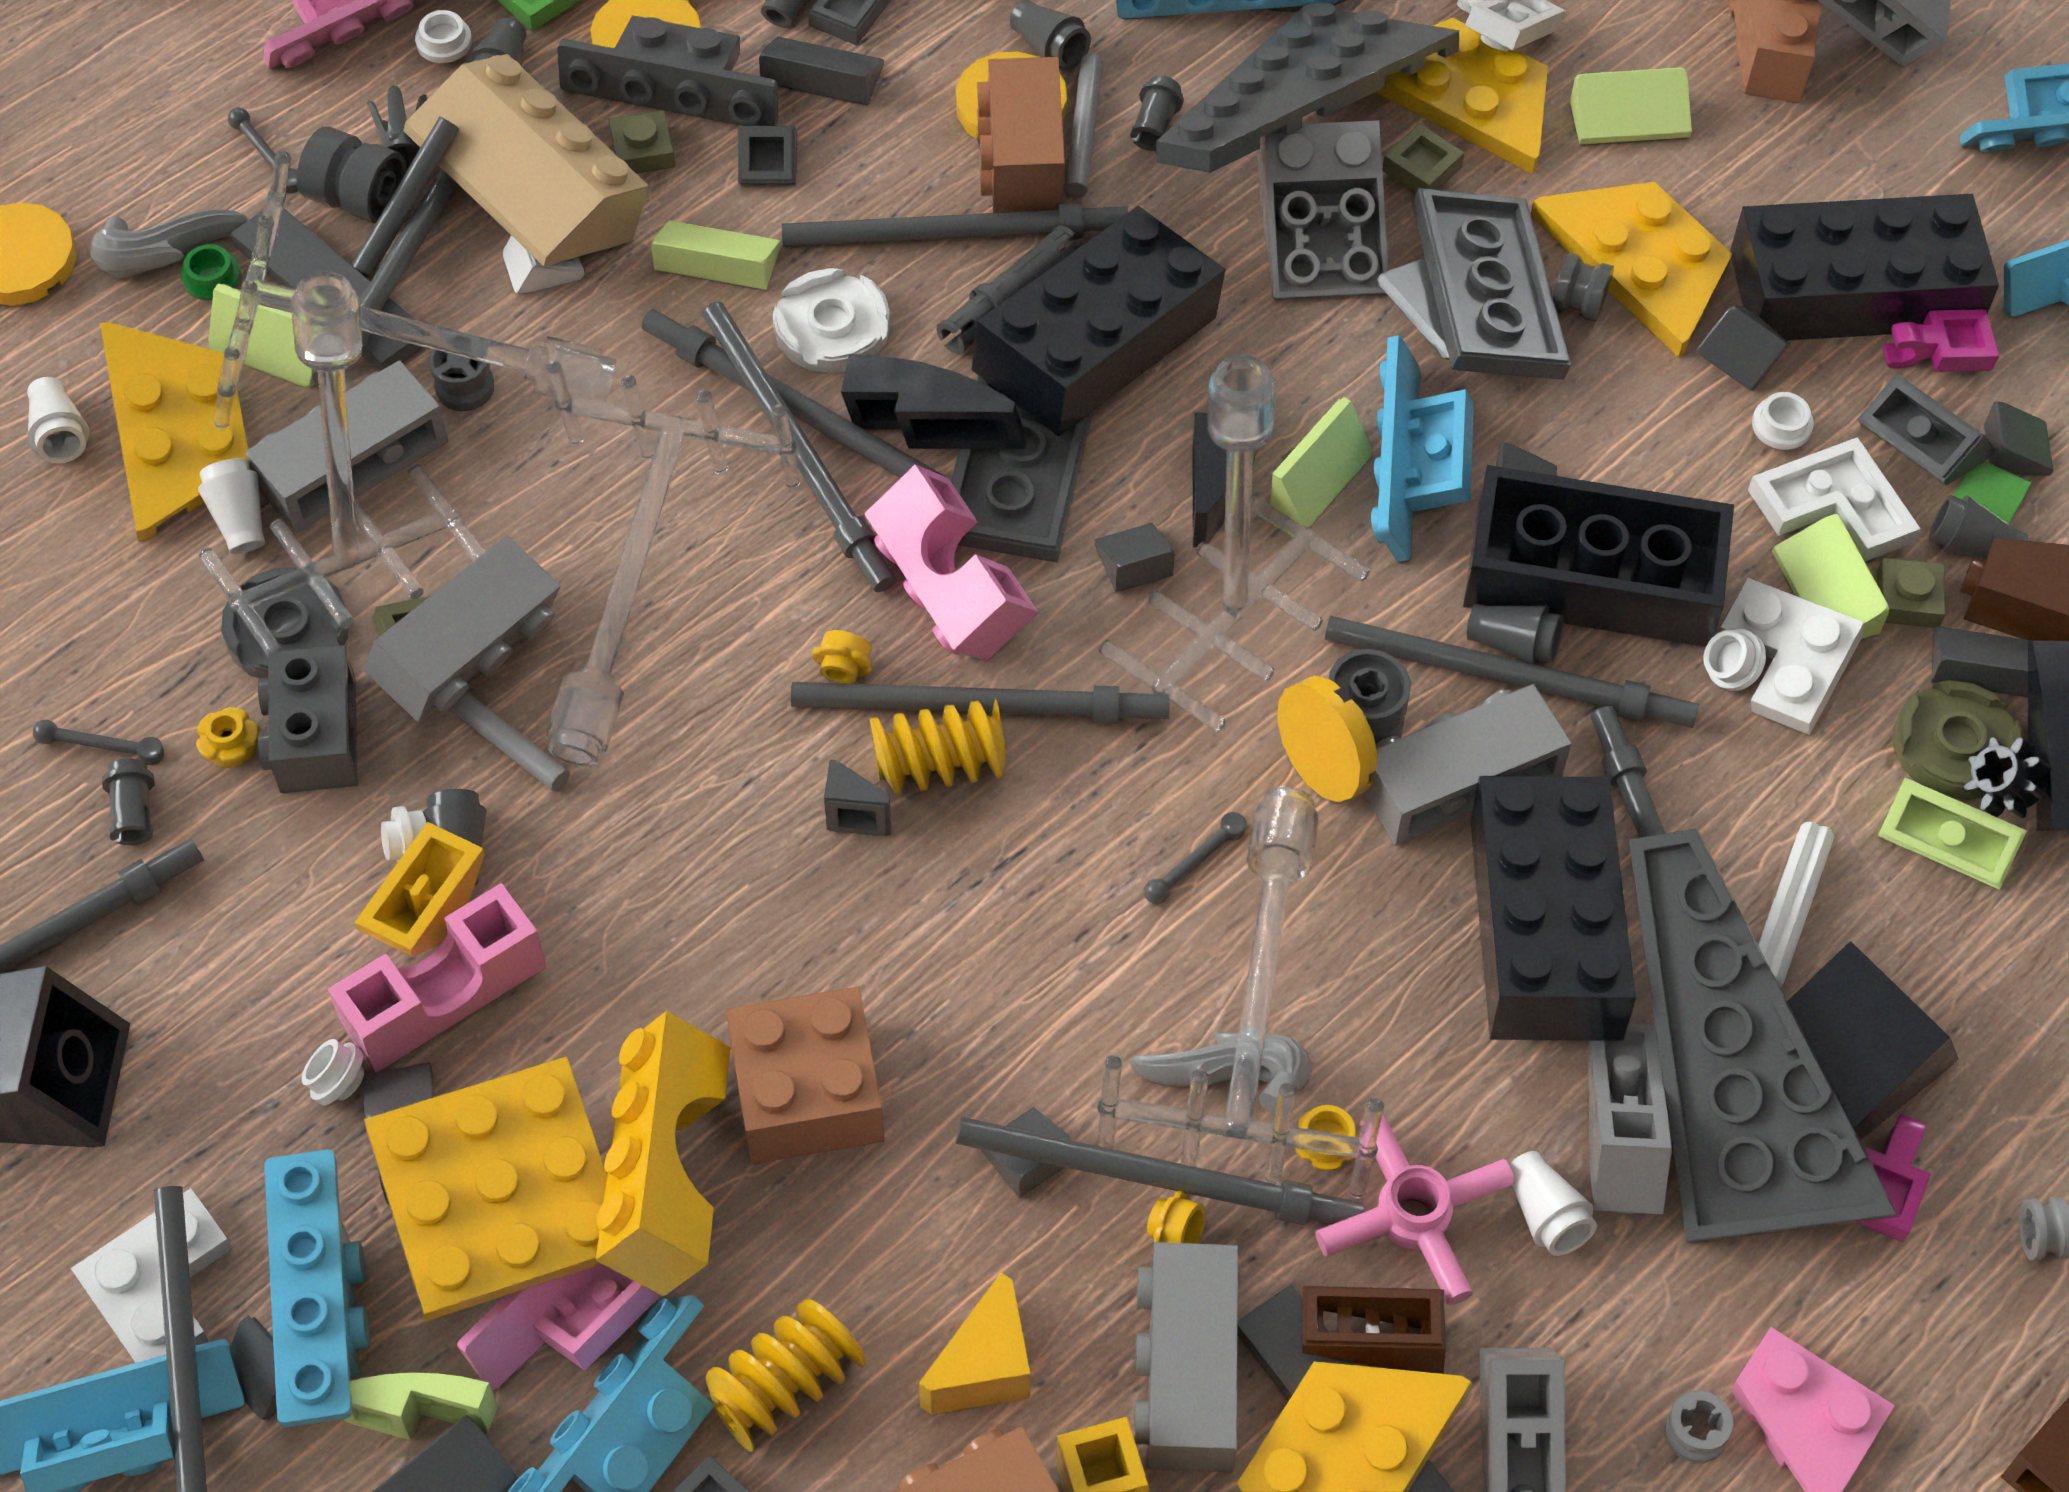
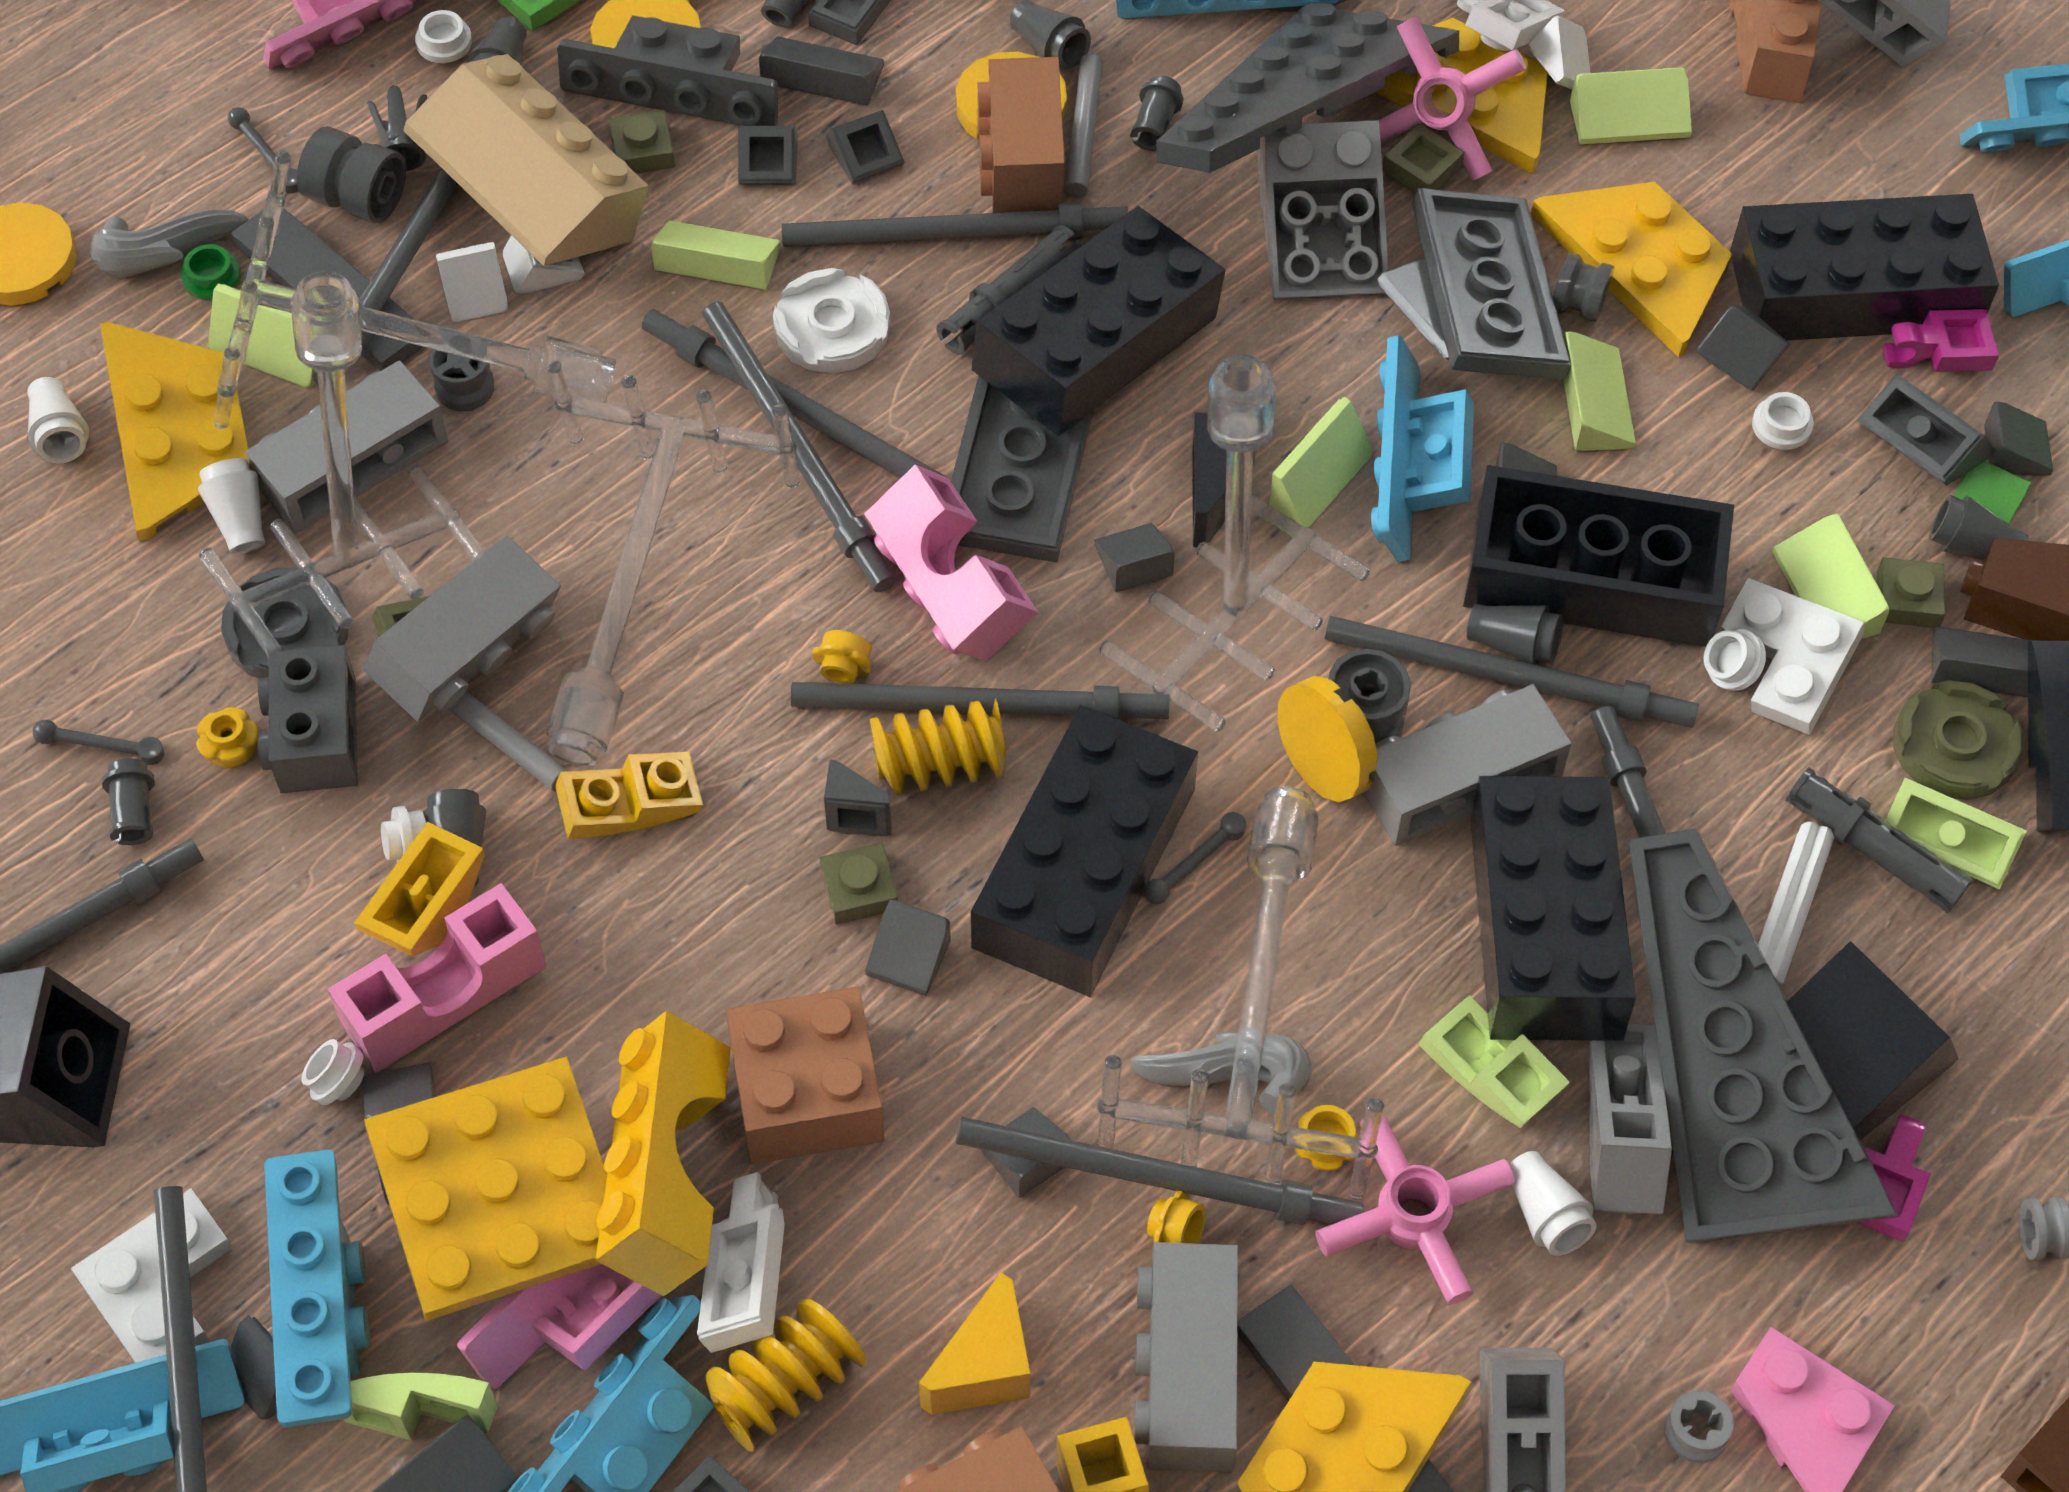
dark grey bar [351,116,459,278] -> none
black slope [841,354,1027,449] -> none
reddish brown slope [1303,1286,1446,1374] -> none
white plate [1748,437,1921,562] -> none
black gear [1964,737,2052,818] -> none
none -> white slope [436,242,509,323]
none -> yellow slope [555,752,703,839]
none -> white hinge [697,1172,785,1353]
none -> olive plate [820,842,898,925]
none -> dark grey slope [825,110,905,183]
none -> dark grey slope [865,900,951,996]
none -> black brick [971,705,1198,998]
none -> bright pink bar [1379,16,1526,181]
none -> yellowish green slope [1418,995,1570,1128]
none -> white slope [1528,16,1591,90]
none -> yellowish green slope [1563,332,1636,451]
none -> dark grey pin [1785,767,1973,913]

